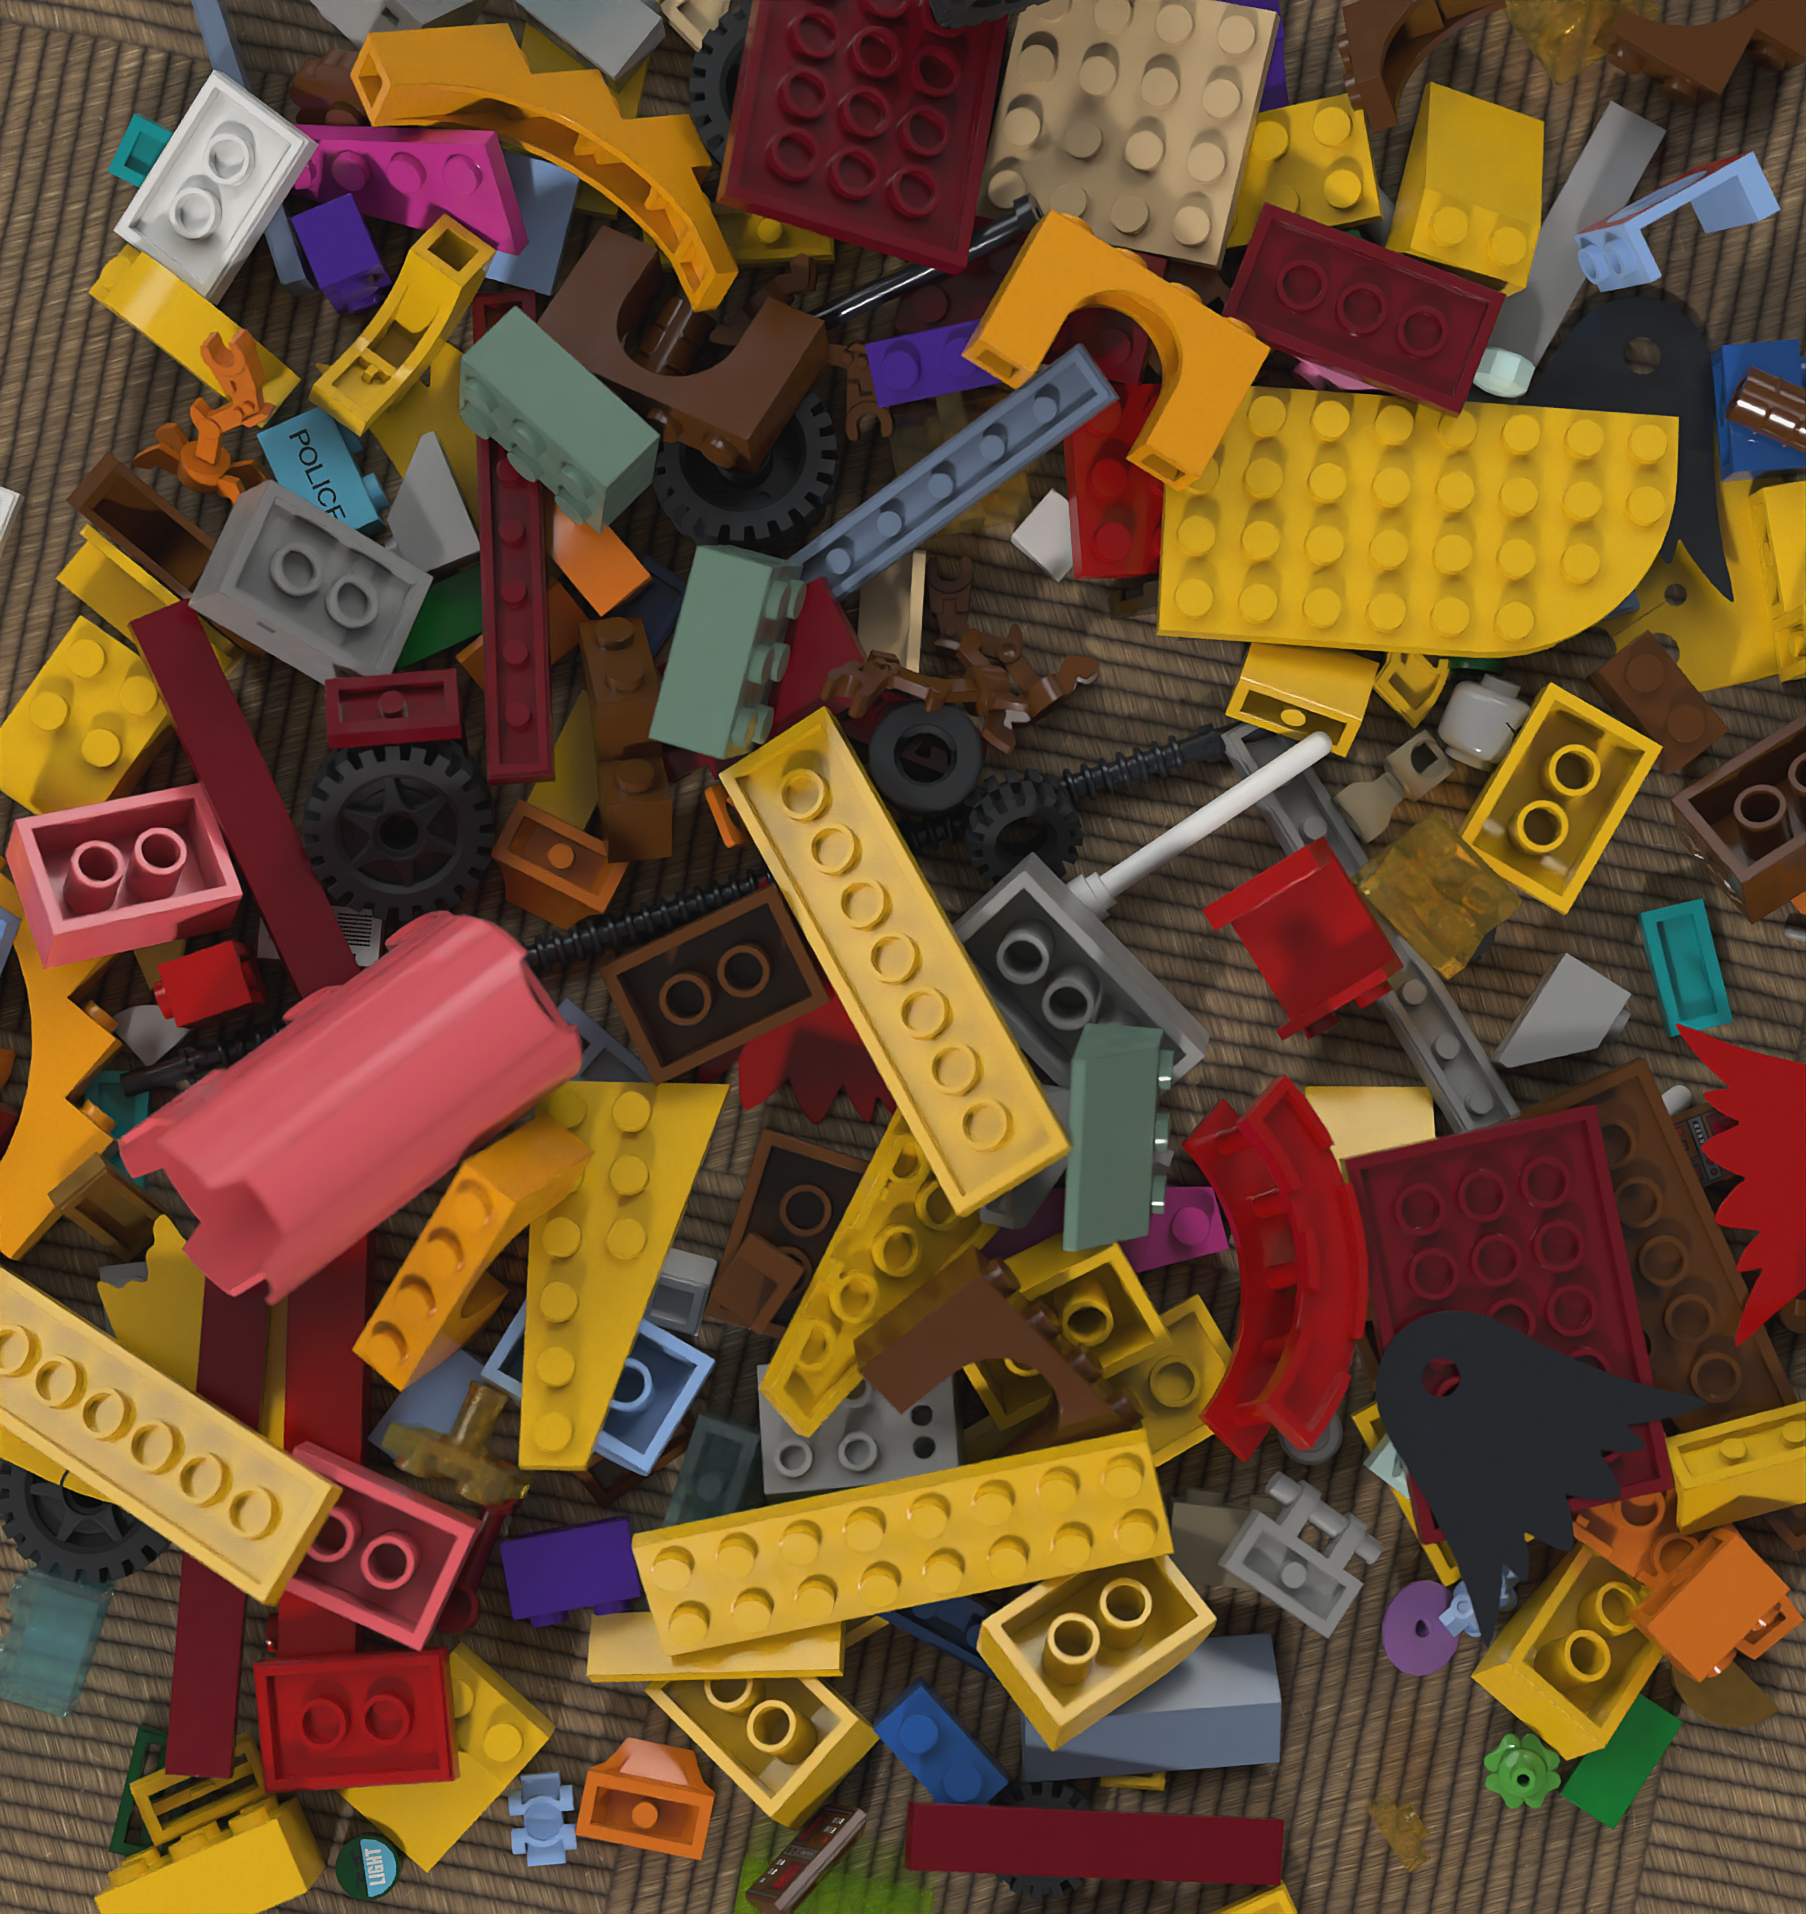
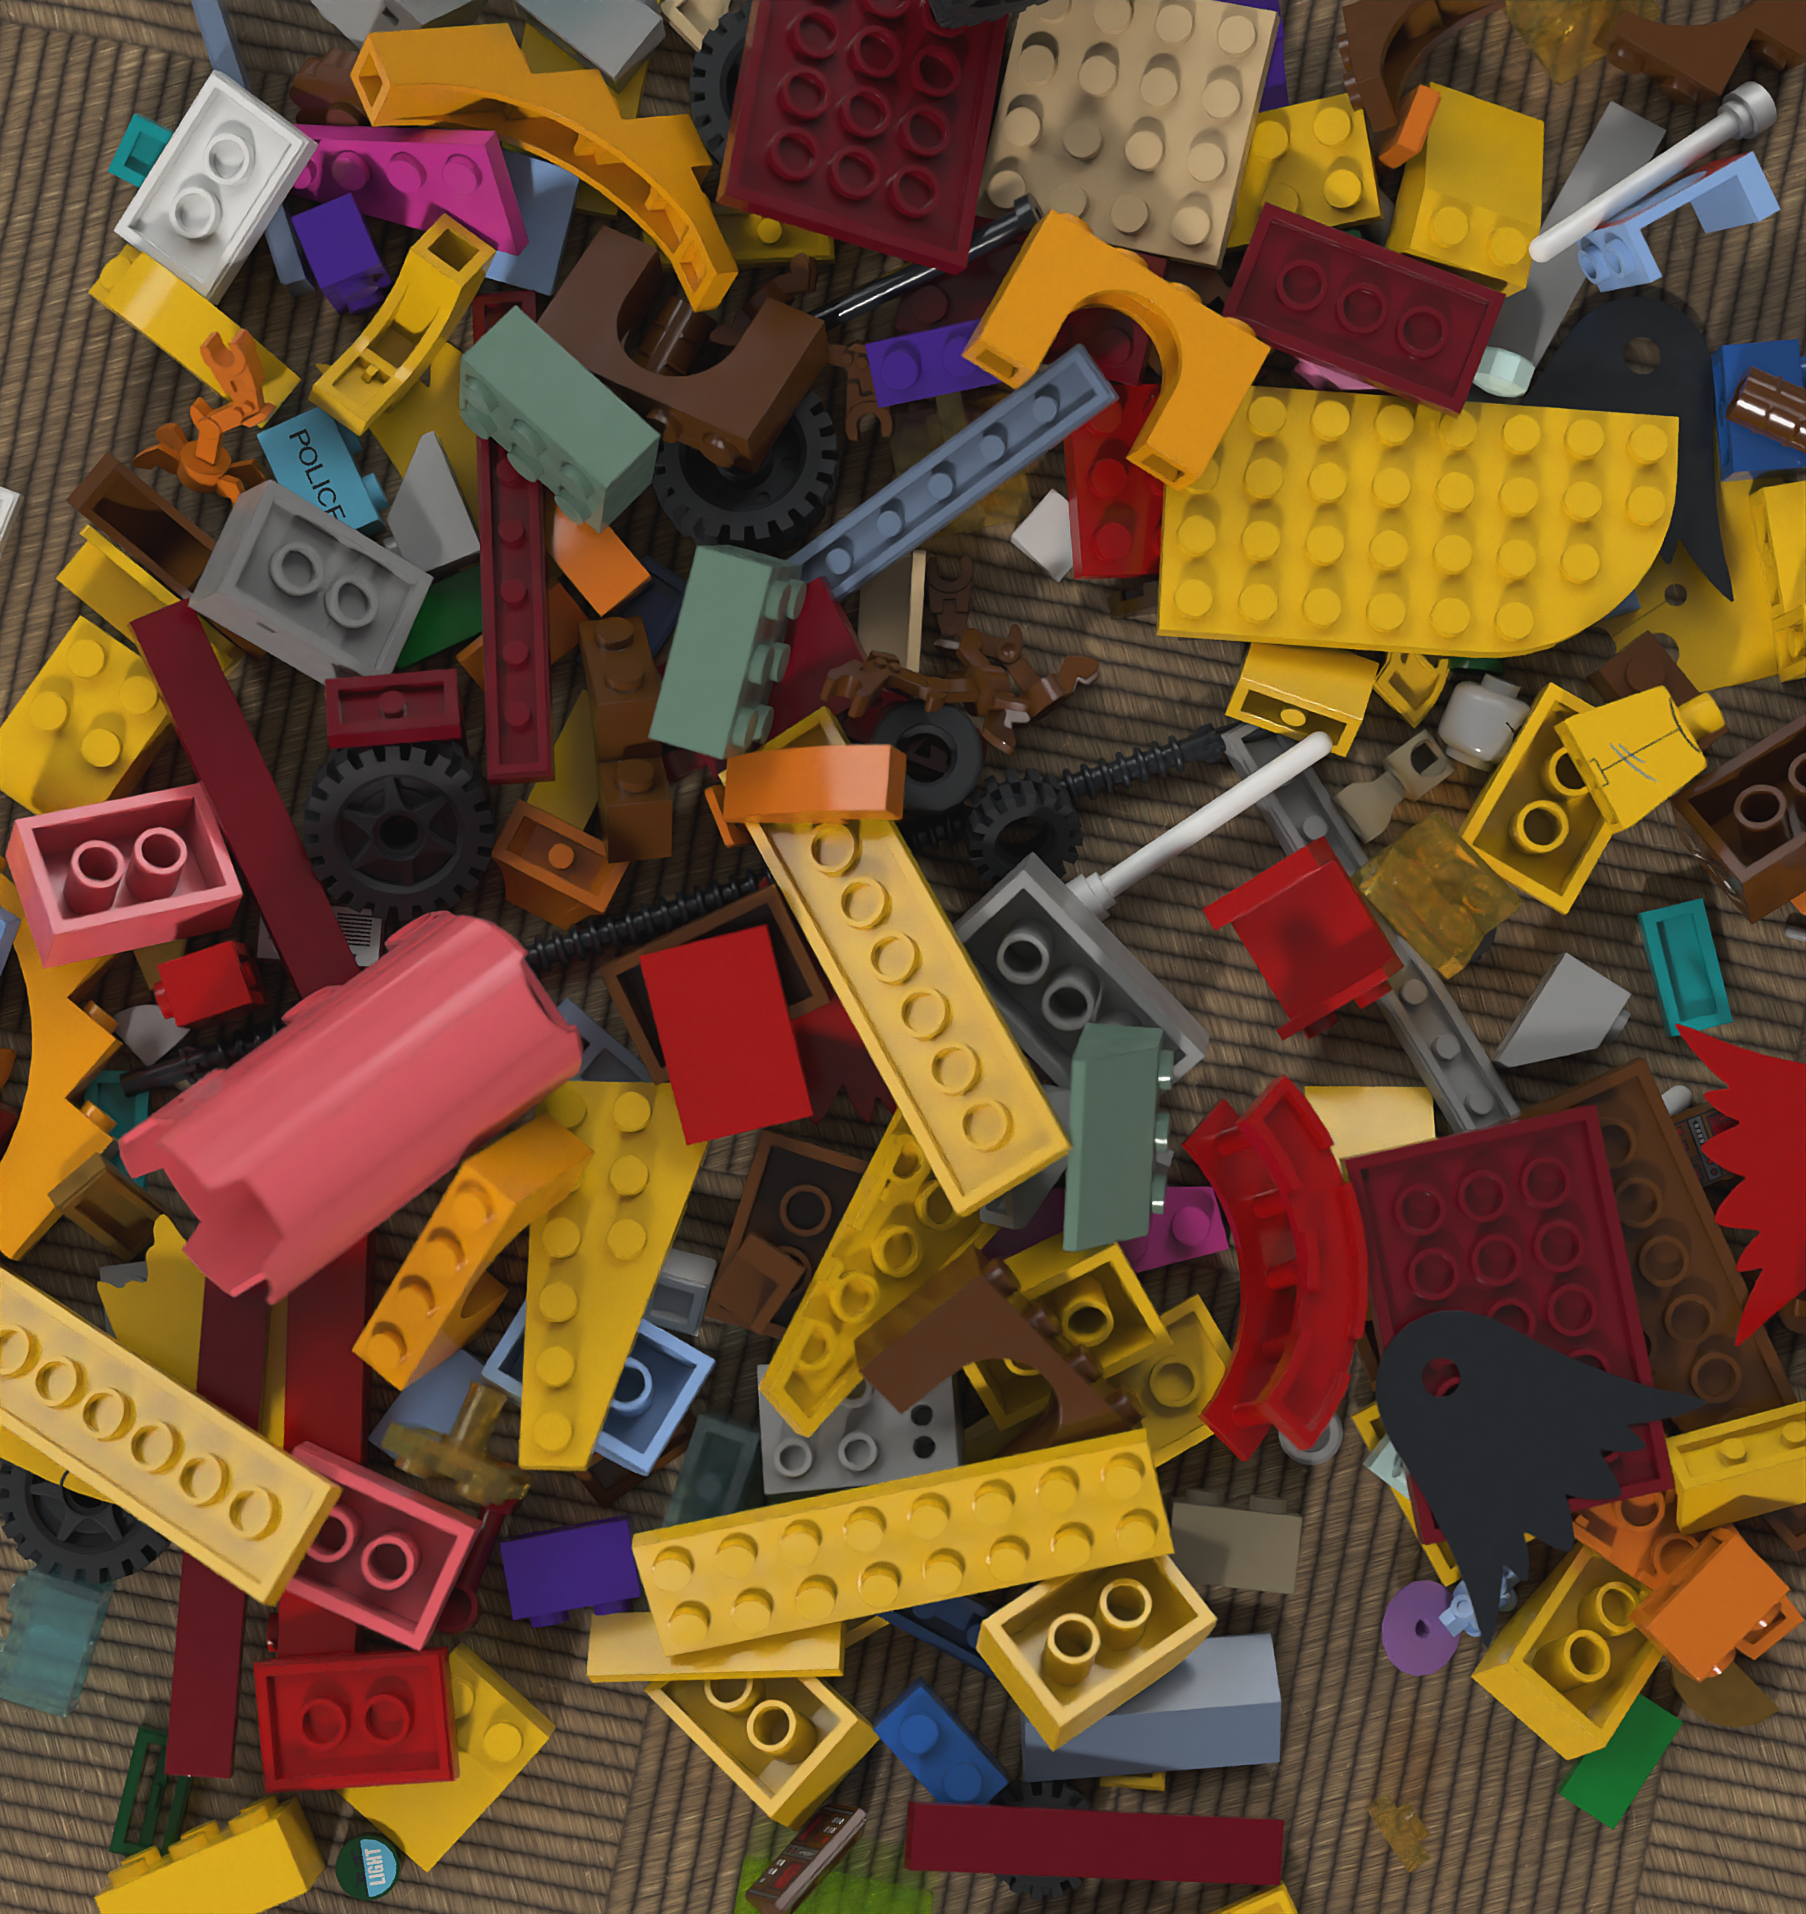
yellow tile [129,1730,275,1847] -> none
light blue piece [508,1771,579,1866] -> none
orange slope [575,1737,716,1861] -> none
light grey plate [1218,1471,1384,1639] -> none
bright green plant [1484,1732,1561,1809] -> none
none -> red tile [639,924,814,1146]
none -> orange slope [723,745,907,824]
none -> orange tile [1372,84,1441,176]
none -> white piece [1529,81,1777,263]
none -> yellow torso [1554,685,1725,834]

